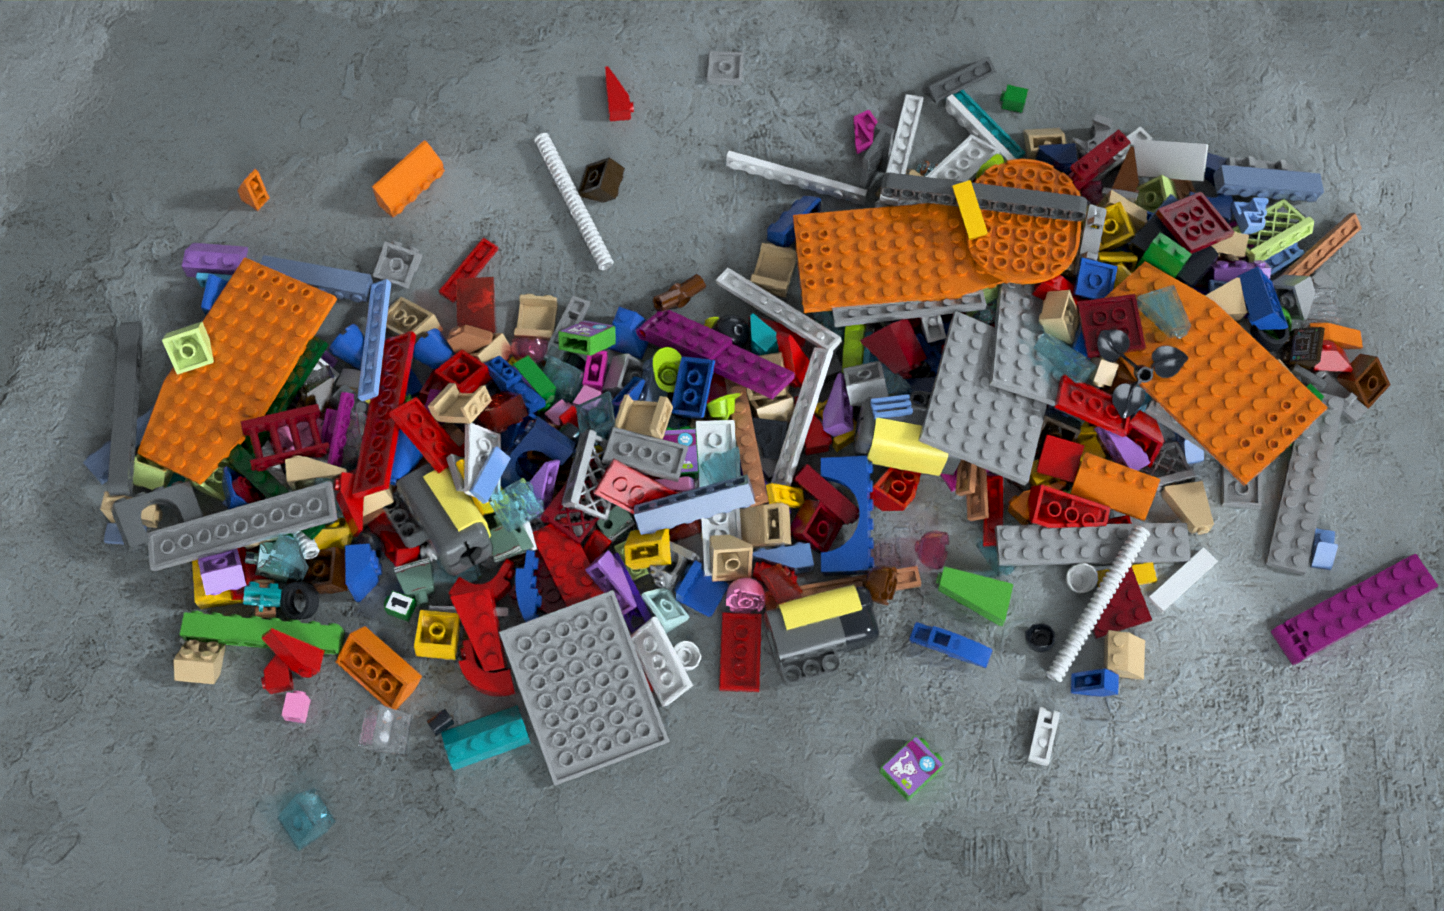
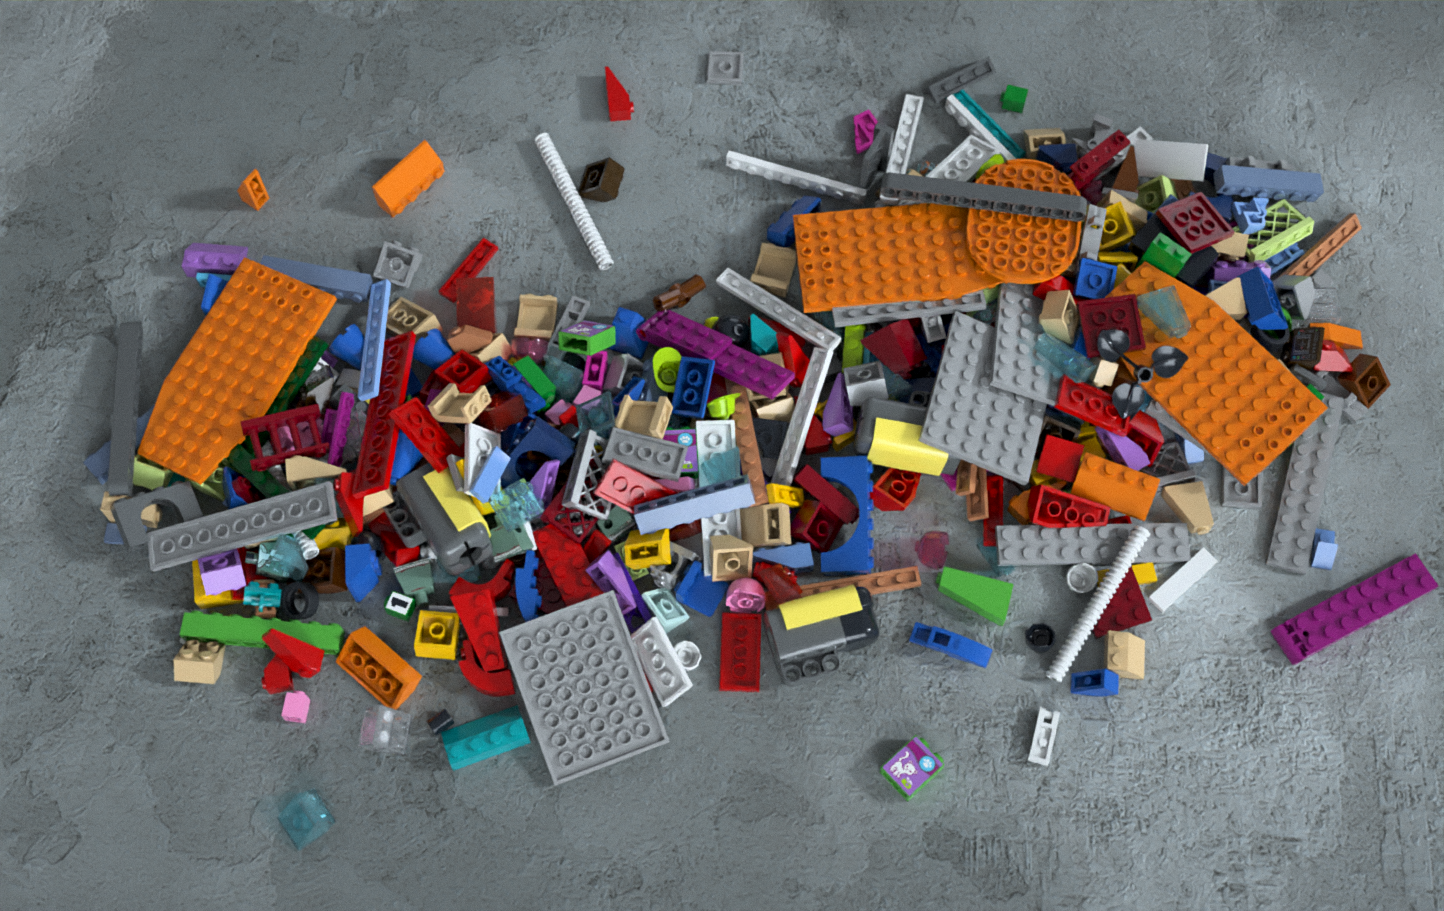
yellowish green slope [162,322,214,375] -> none
reddish brown cylinder [862,565,898,605] -> none
medium blue tile [870,394,913,419] -> none
yellow tile [952,180,988,240] -> none

